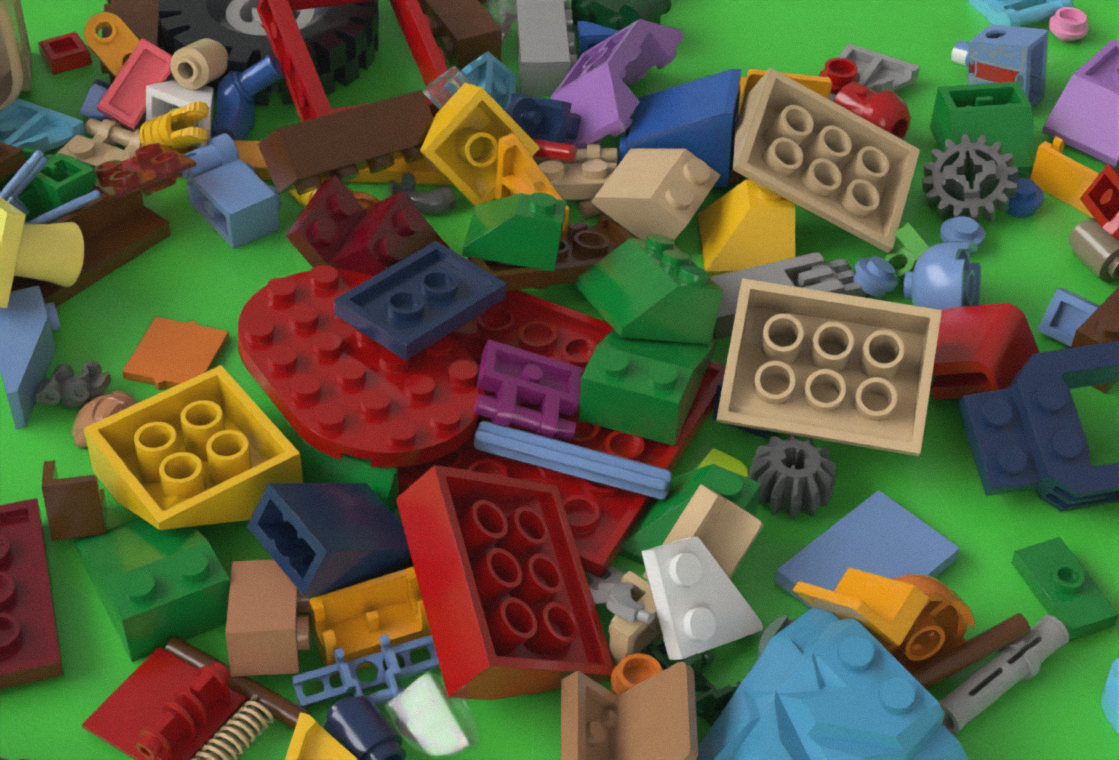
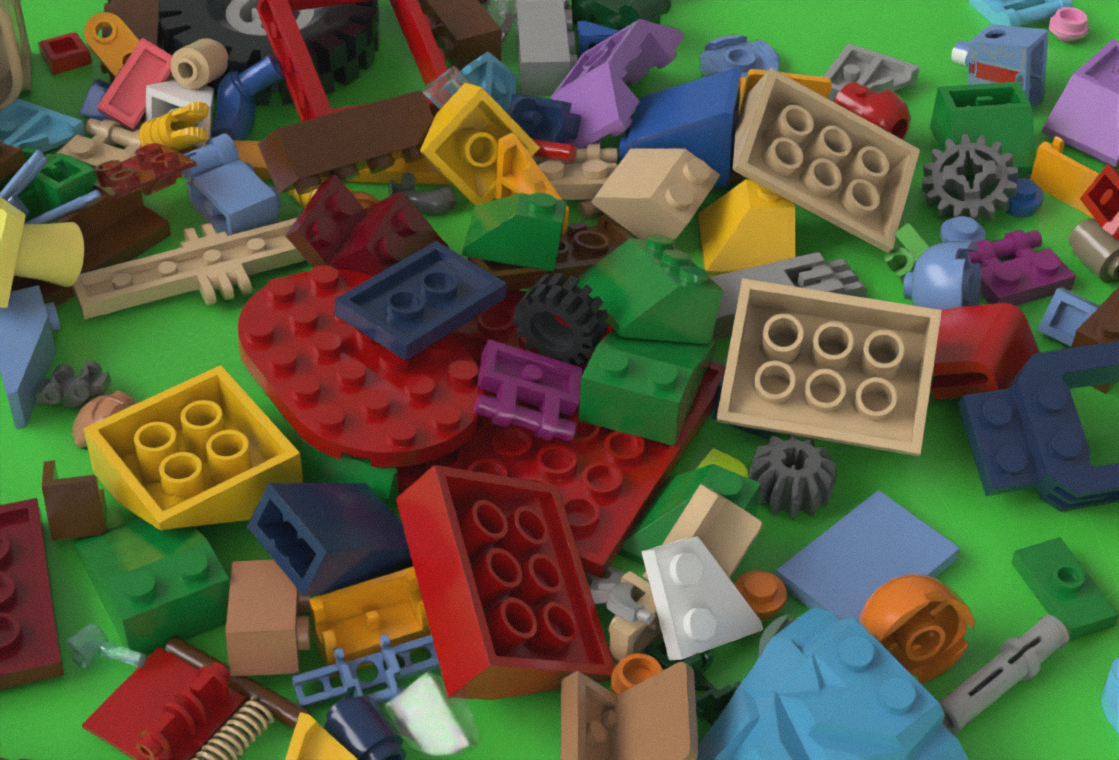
orange piece [122,317,229,390] -> none
medium blue axle [474,421,672,500] -> none
light orange panel [792,567,929,646] -> none
red plate [819,58,860,95] -> none
medium blue plate [853,256,898,297] -> none
reddish brown bar [909,613,1031,689] -> none
none -> clear light blue hand [66,624,146,668]
none -> tan hinge [72,218,306,320]
none -> black tyre [513,273,609,365]
none -> medium blue tile [699,35,780,78]
none -> orange plate [734,570,787,622]
none -> magenta plate [970,230,1076,306]

